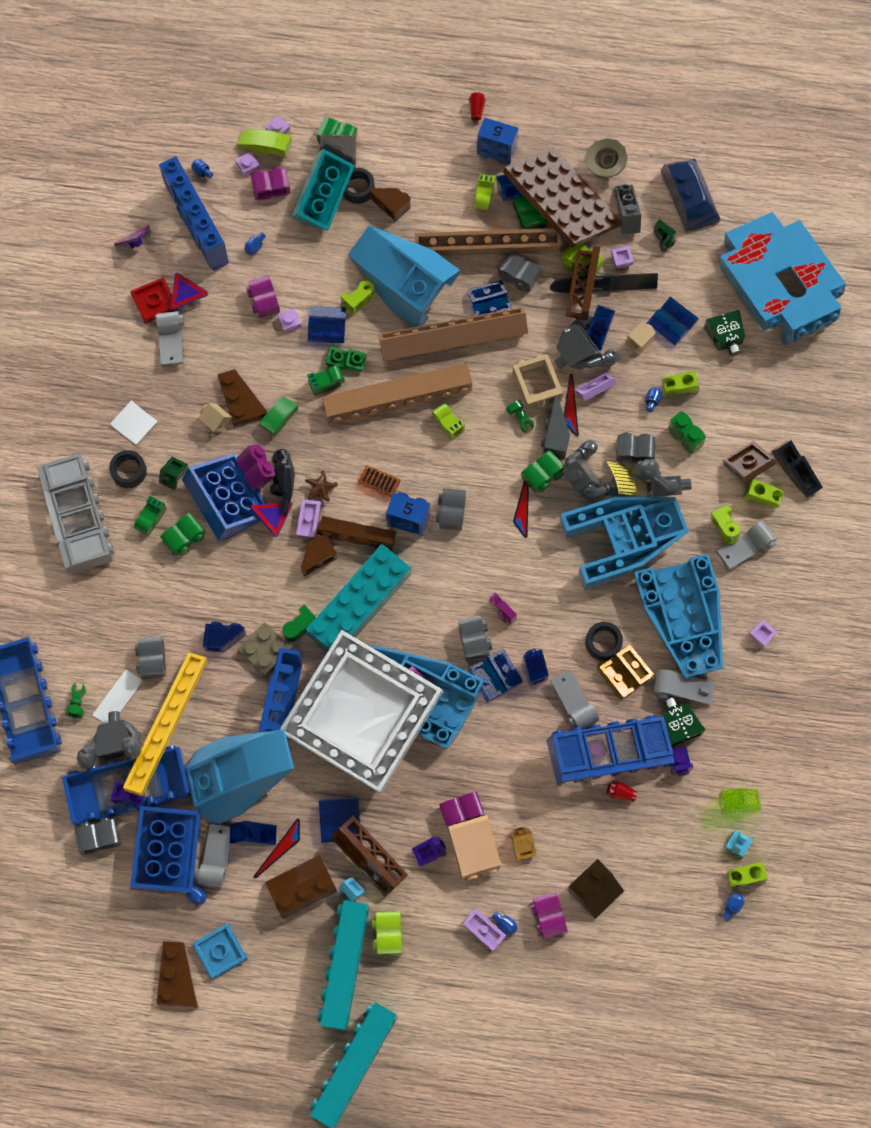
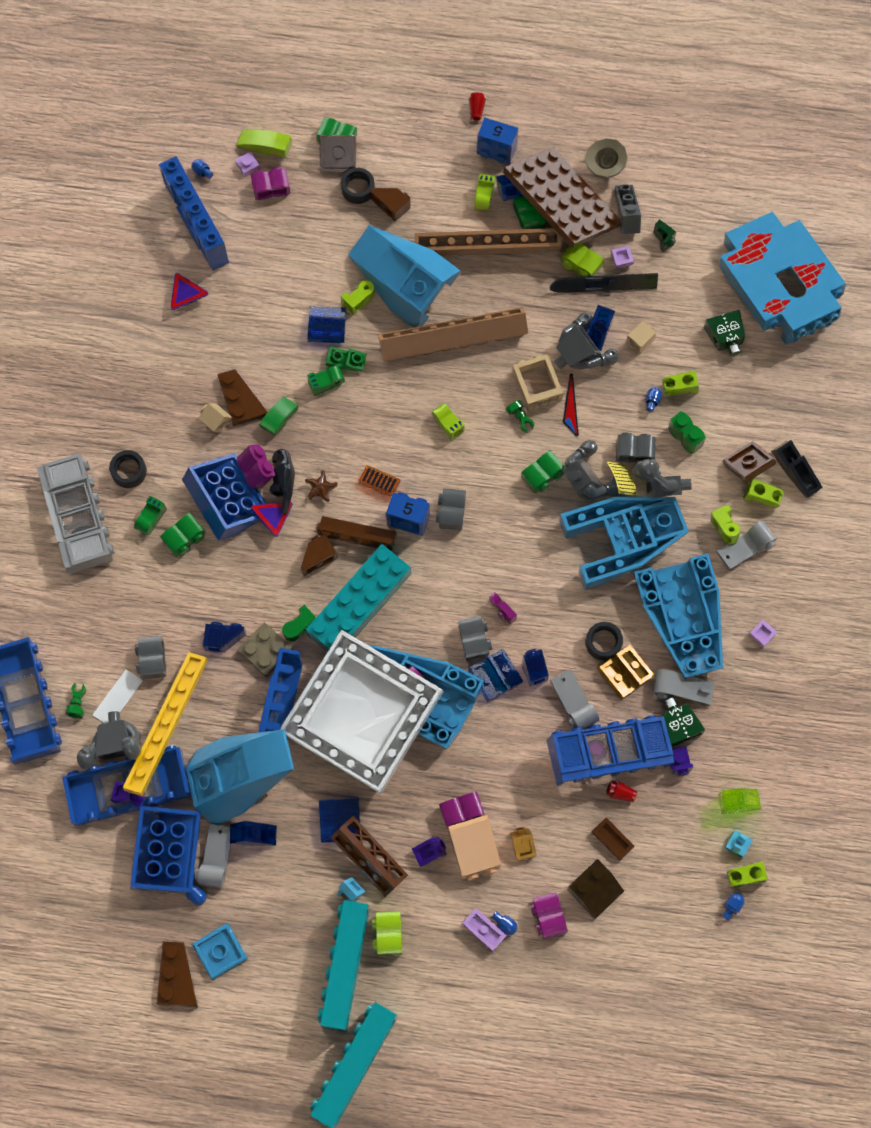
dark grey brick [75,817,121,855] -> none
white sticker [110,400,157,445] -> none
dark purple piece [114,225,150,249] -> none
red tile [130,277,178,324] -> none
light grey door [156,311,184,366] -> none
dark green bracket [159,456,188,490] -> none
blue cylinder [244,232,266,255] -> none
magenta brick [246,275,280,318] -> none
sticker [254,818,300,878] -> none
lavender plate [265,115,291,134] -> none
reddish brown slope [265,855,337,919] -> none
lavender plate [277,308,301,333] -> none
teal slope [290,149,355,231] -> none
lavender plate [296,499,321,539] -> none
medium nougat brick [322,363,472,424] -> none
clear blue slope [467,280,512,316] -> none
dark grey brick [499,253,541,292] -> none
sticker [513,481,529,538] -> none
dark grey slope [541,396,570,458] -> none
reddish brown fence [566,246,600,320] -> none
lavender plate [575,372,616,401] -> none
clear blue slope [646,296,699,346] -> none
dark blue windscreen [661,158,720,232] -> none
none -> reddish brown tile [592,817,635,861]

